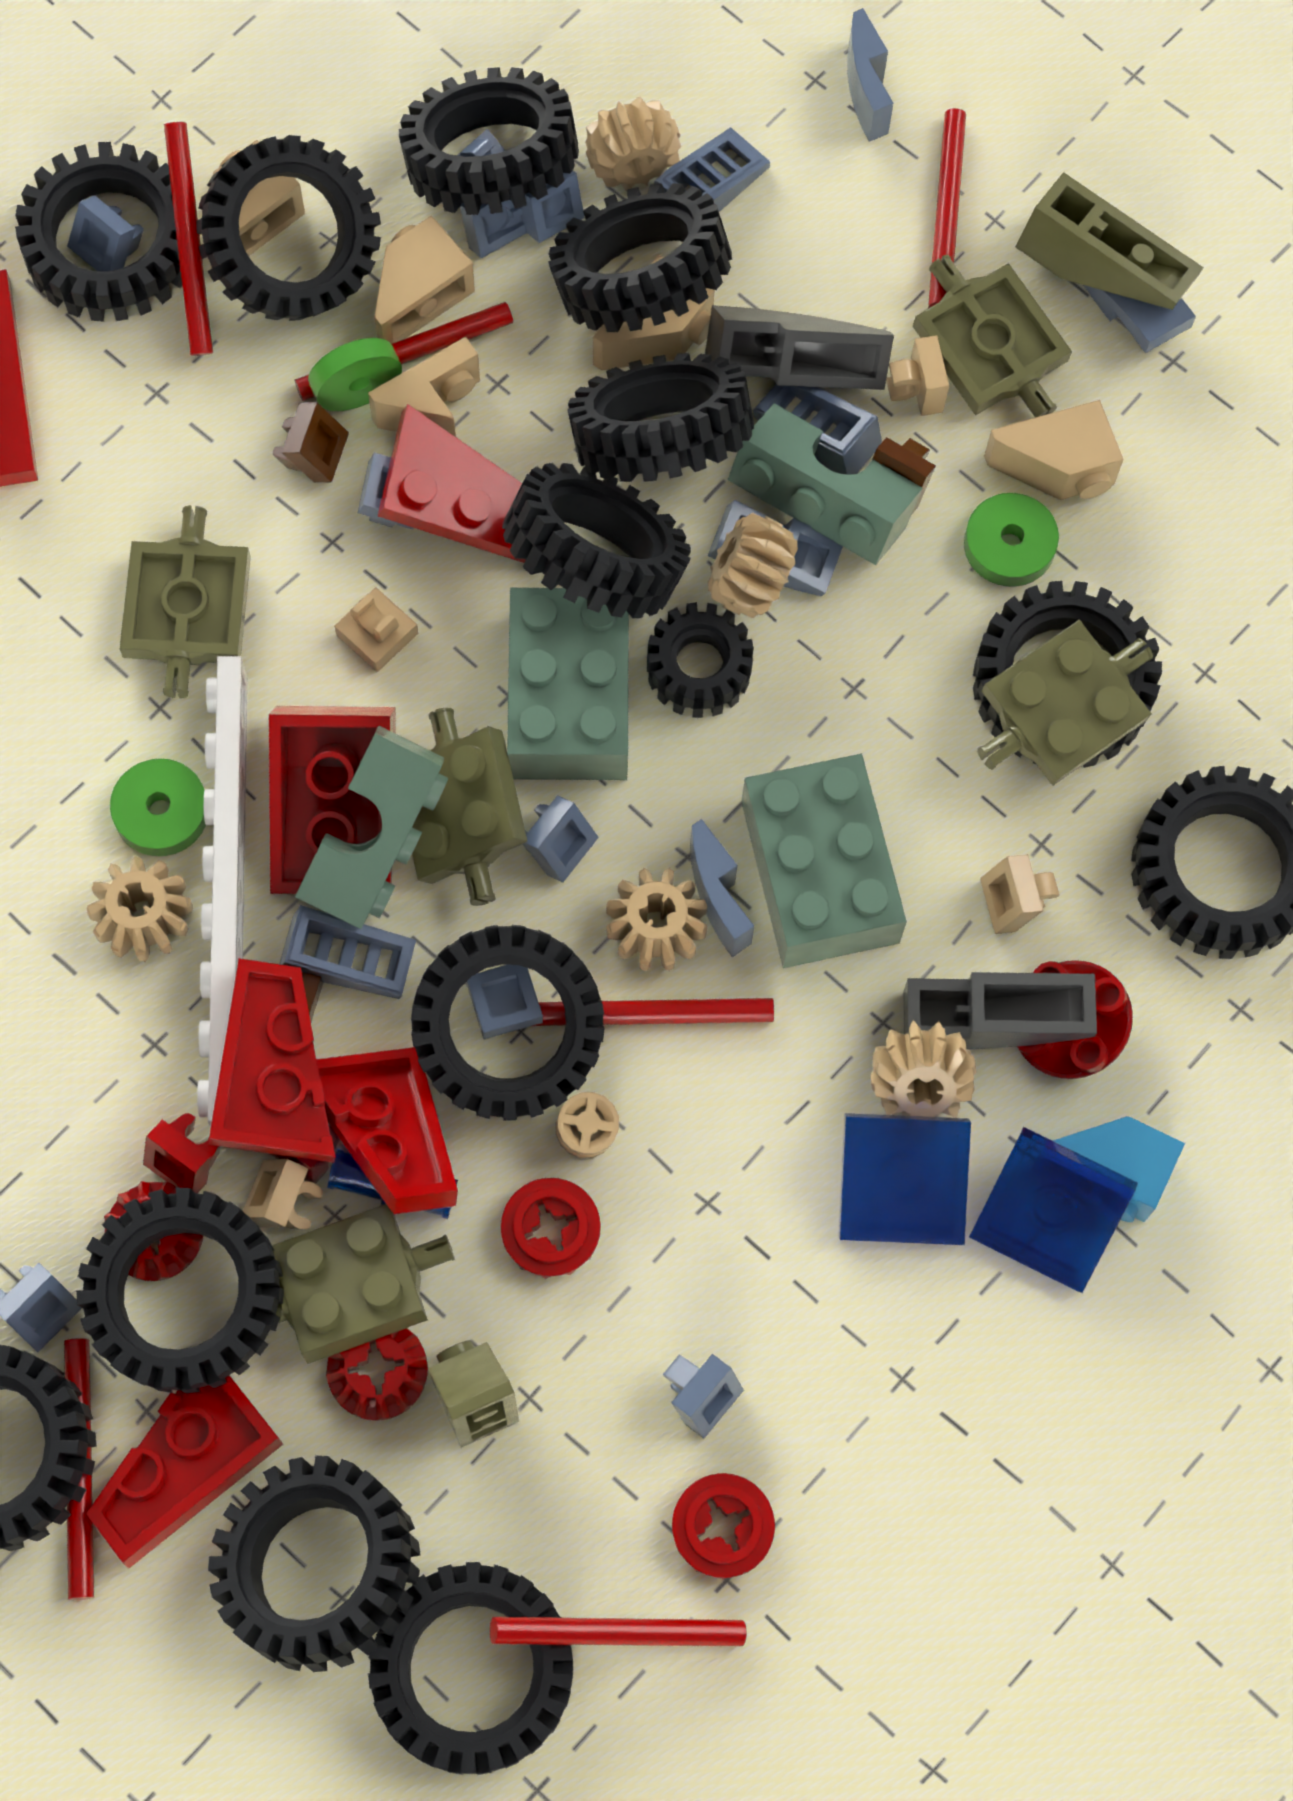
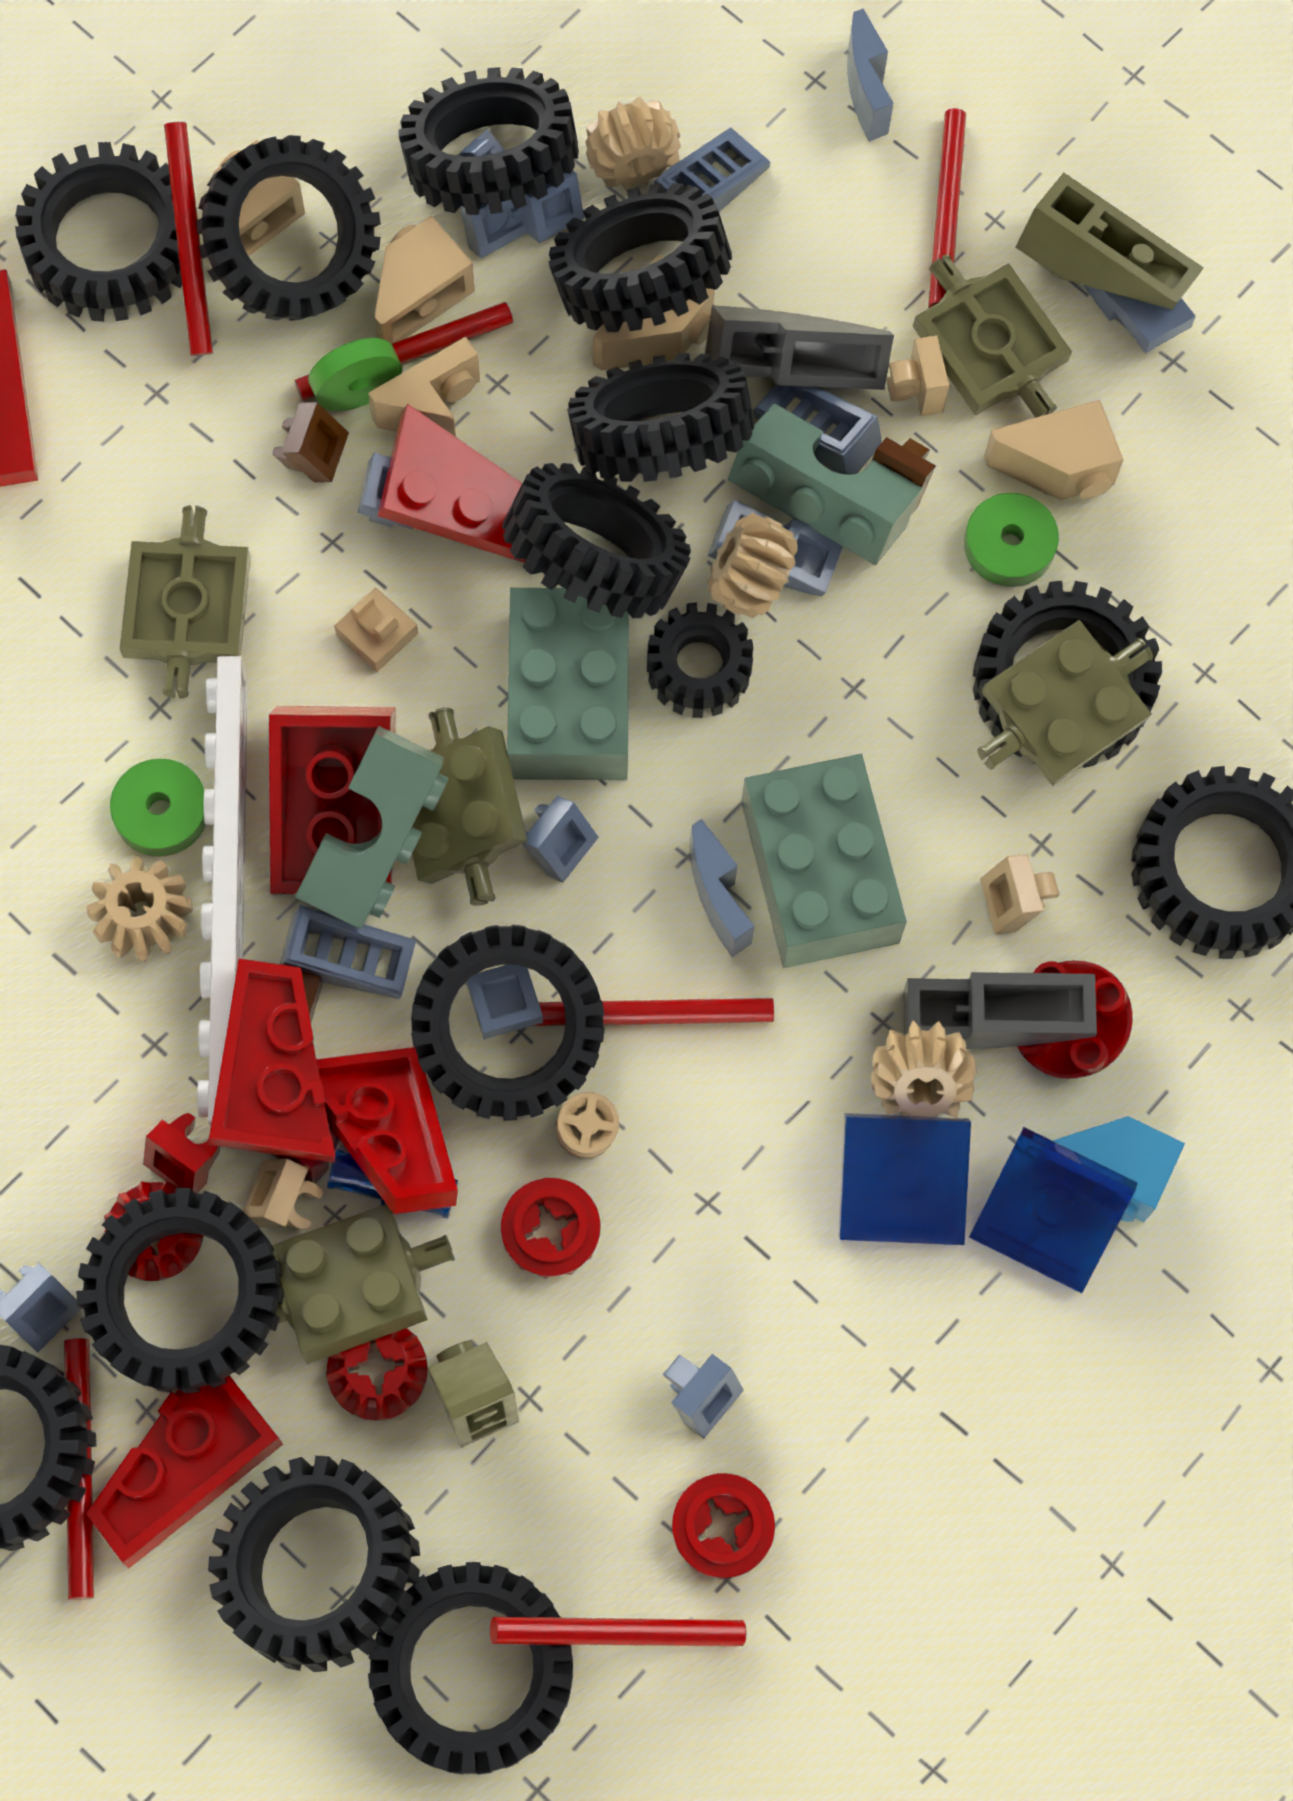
sand blue tile [67,196,144,272] -> none
tan gear [606,867,708,971] -> none

